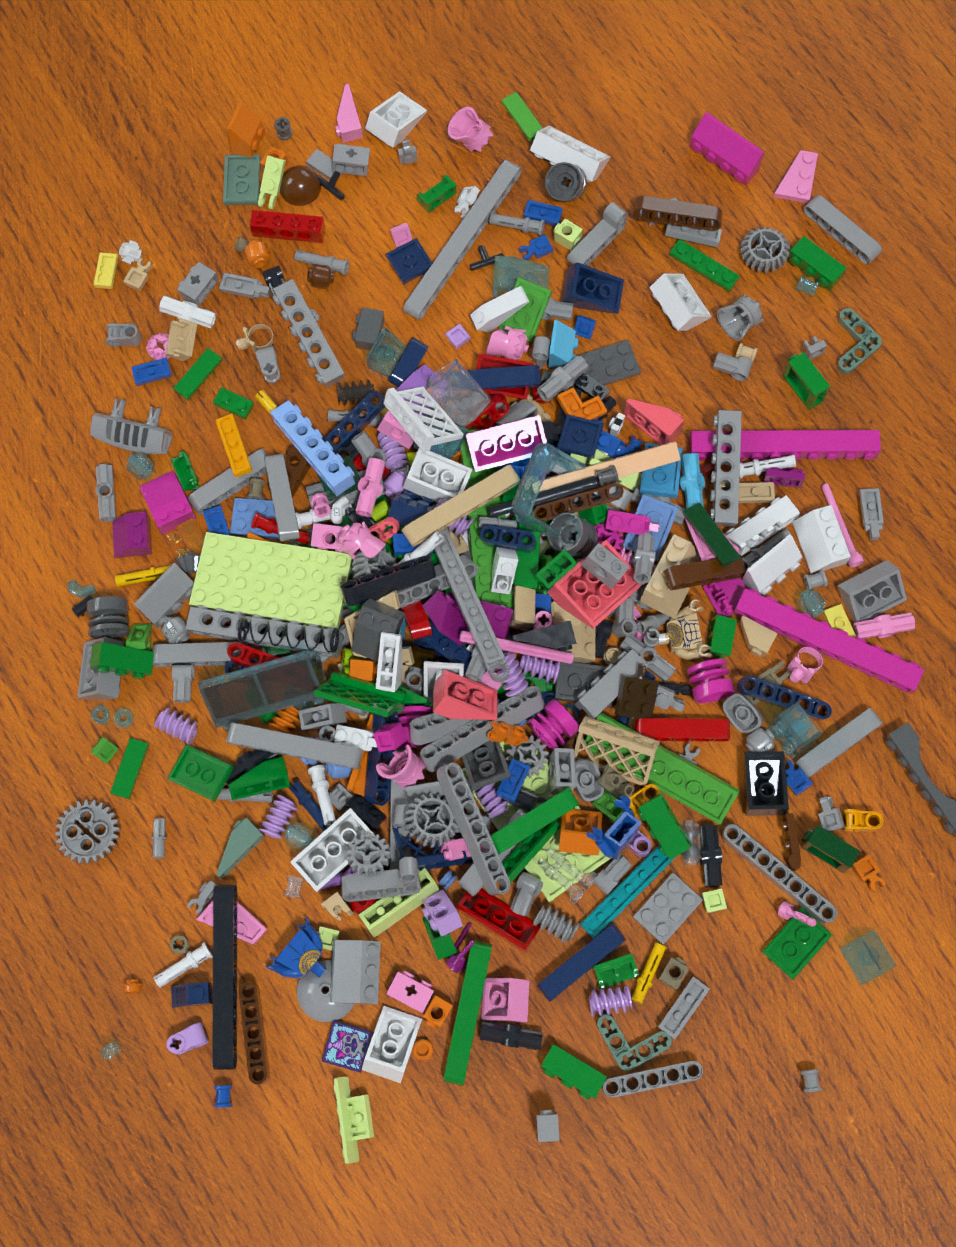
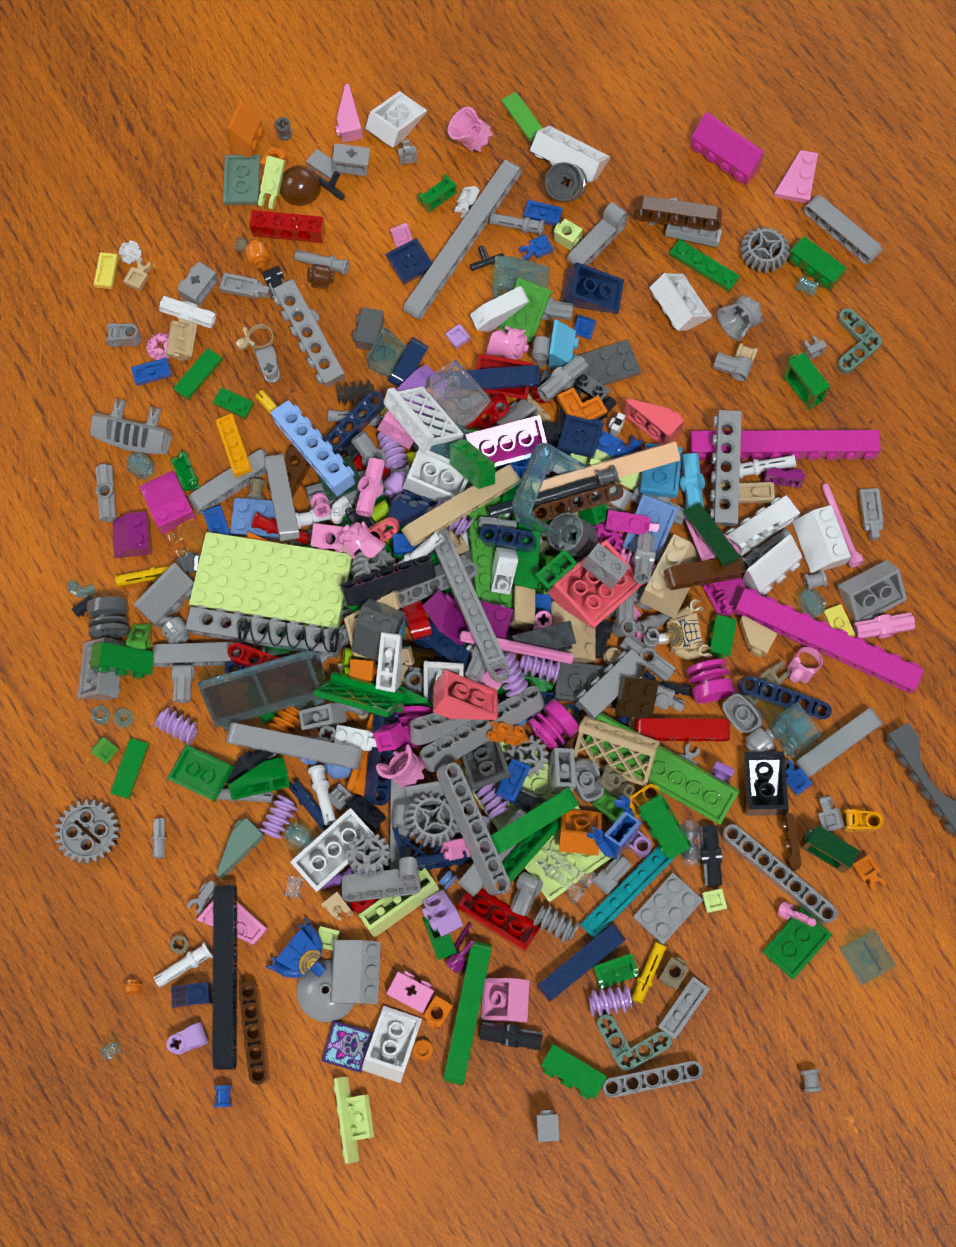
none -> green brick [449,439,495,489]
none -> medium lavender plate [710,761,735,783]

